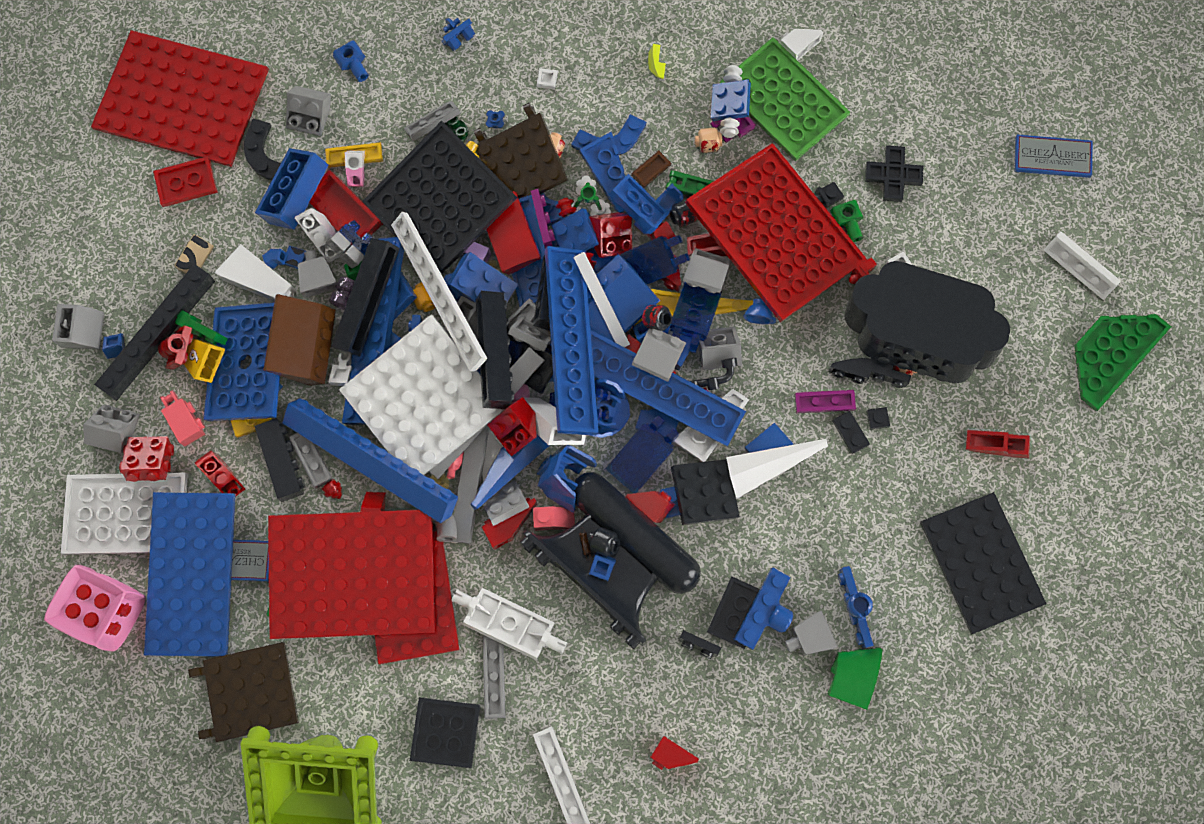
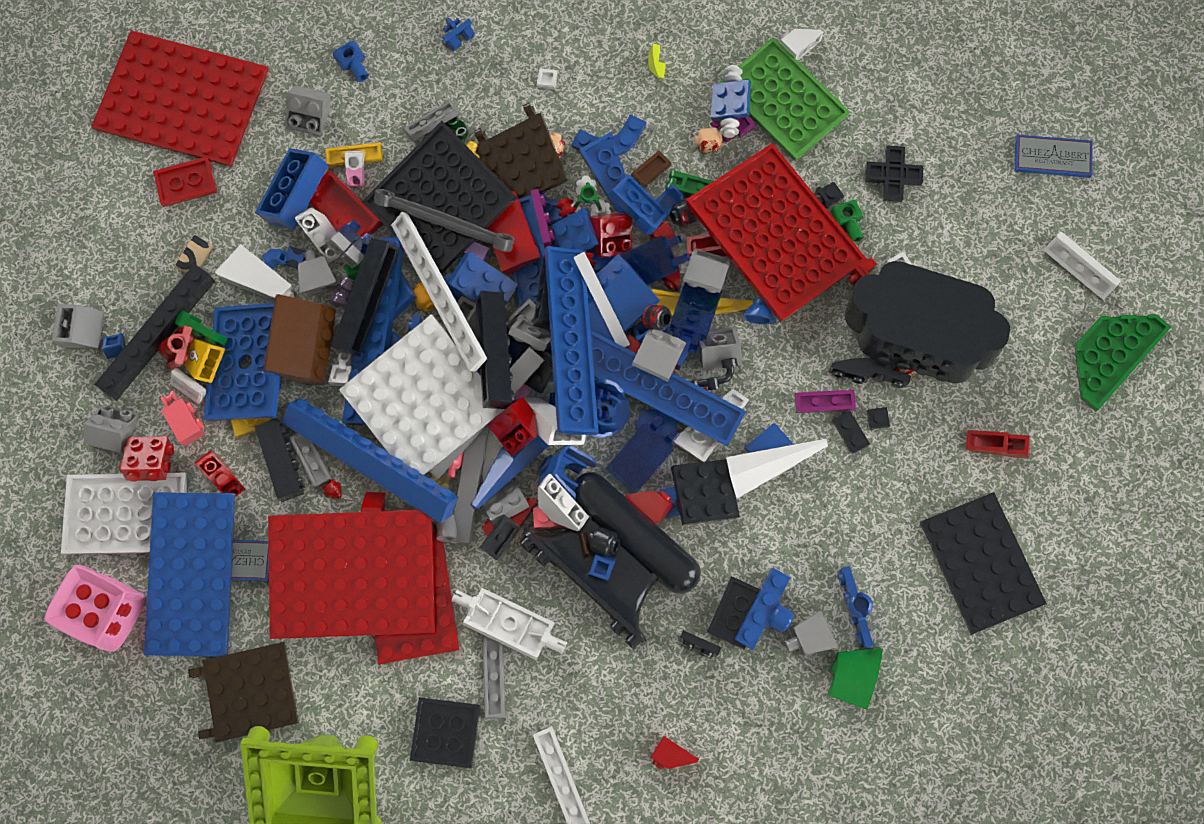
black plate [244,118,281,181] -> none
blue plate [486,110,505,128] -> none
none -> white plate [170,368,206,405]
none -> dark grey piece [373,189,514,252]
none -> black plate [479,515,521,560]
none -> white slope [538,474,589,531]

